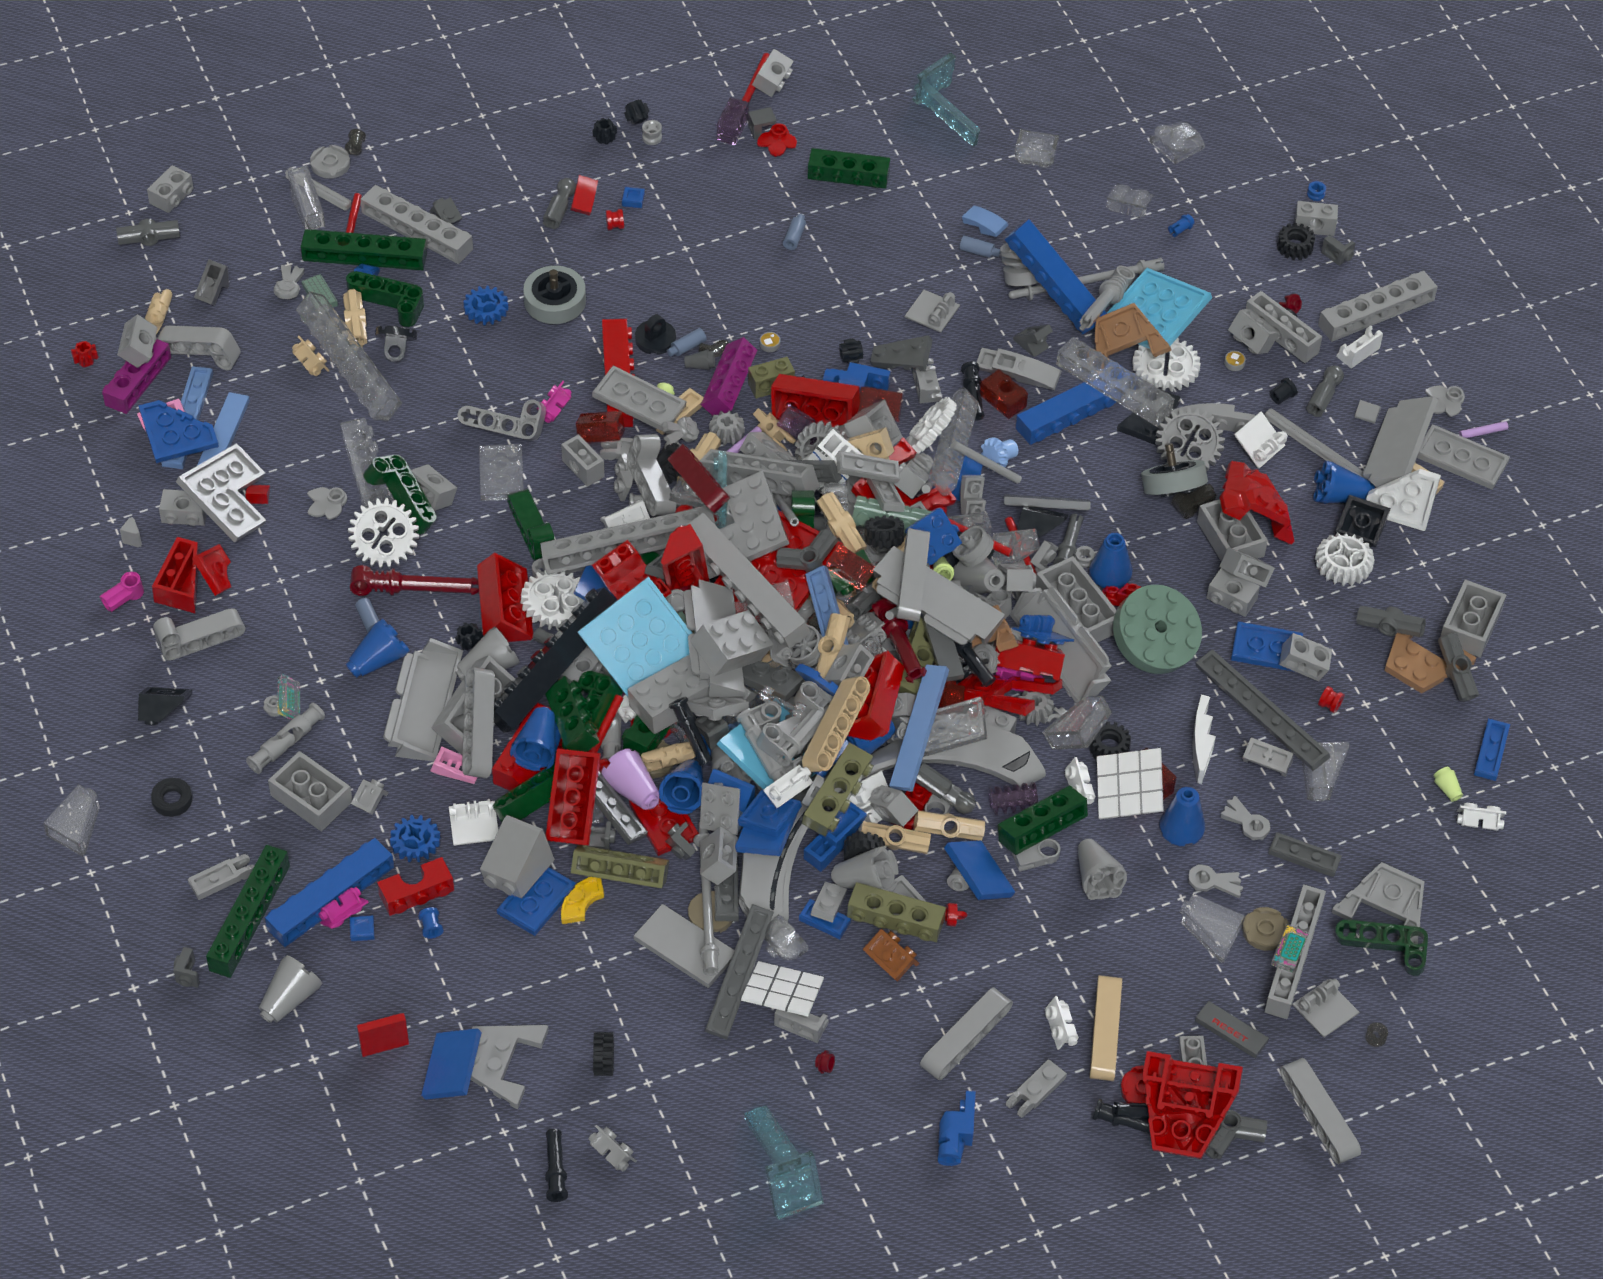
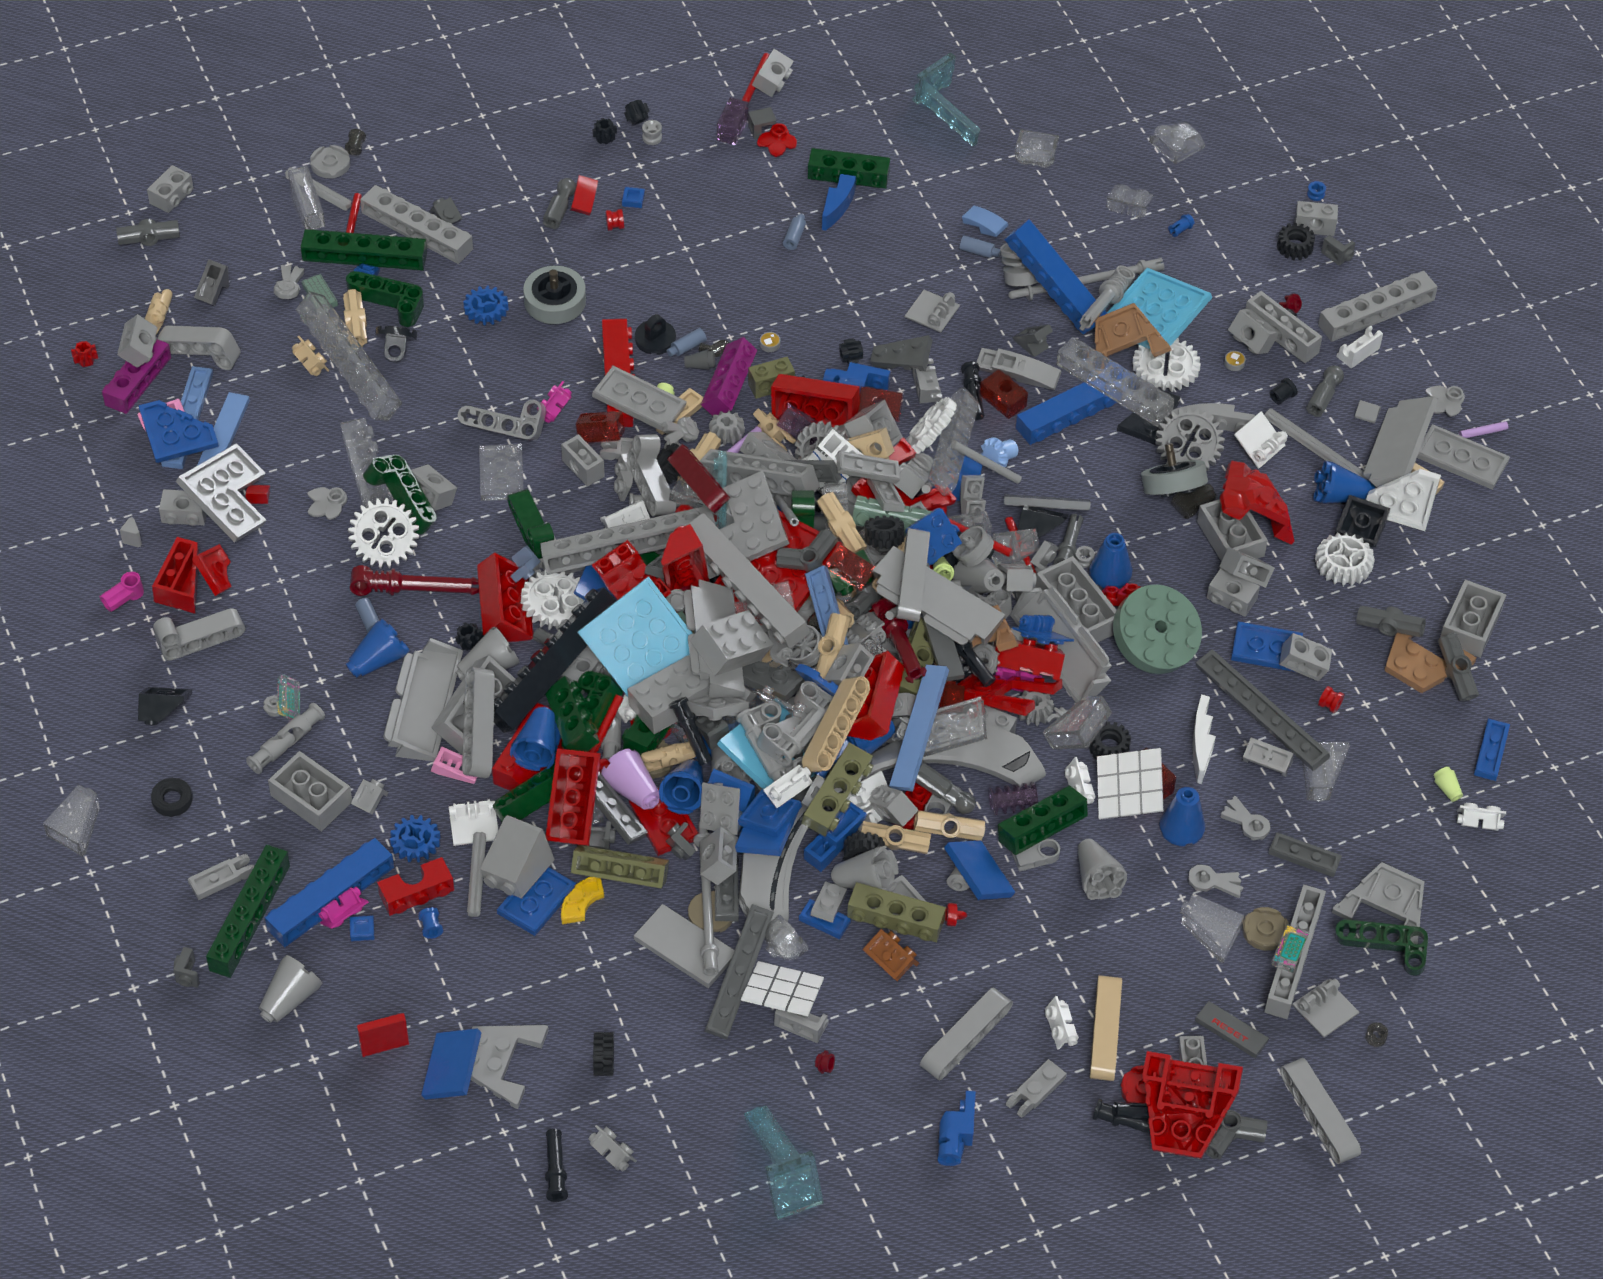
none -> light grey axle [467,832,486,917]
none -> sand blue bracket [511,546,541,582]
none -> blue slope [822,174,856,231]

